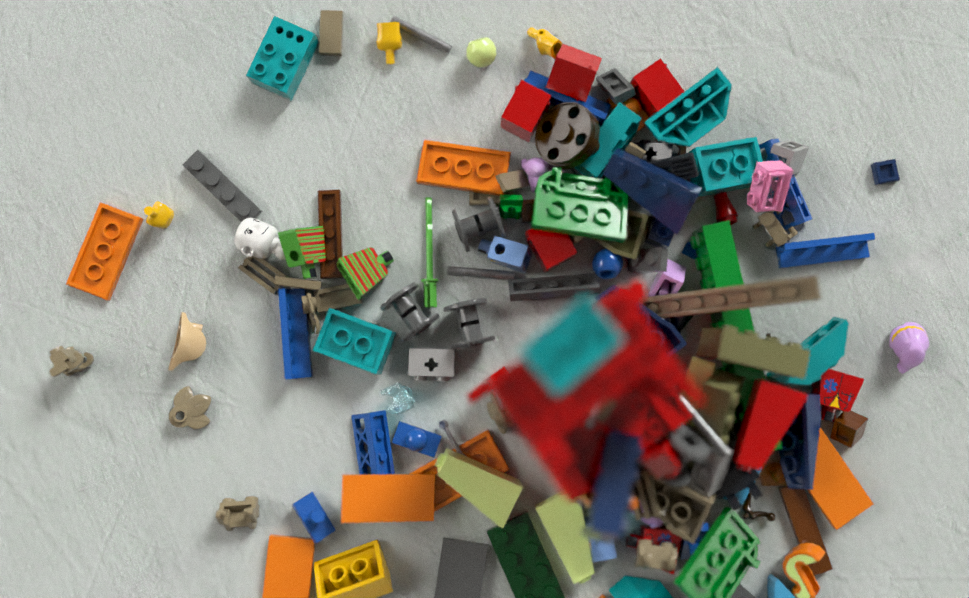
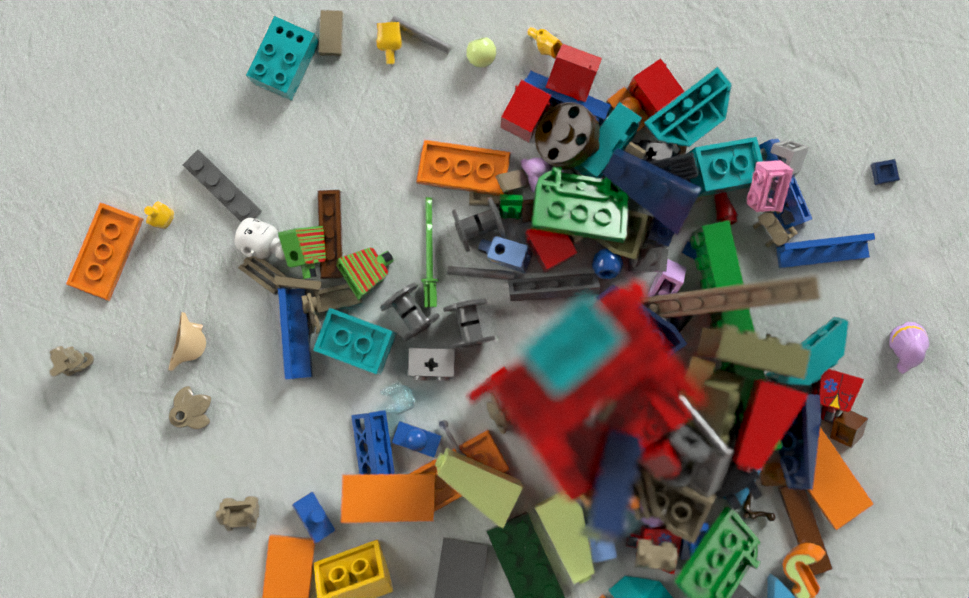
dark grey plate [596,68,636,104] -> none

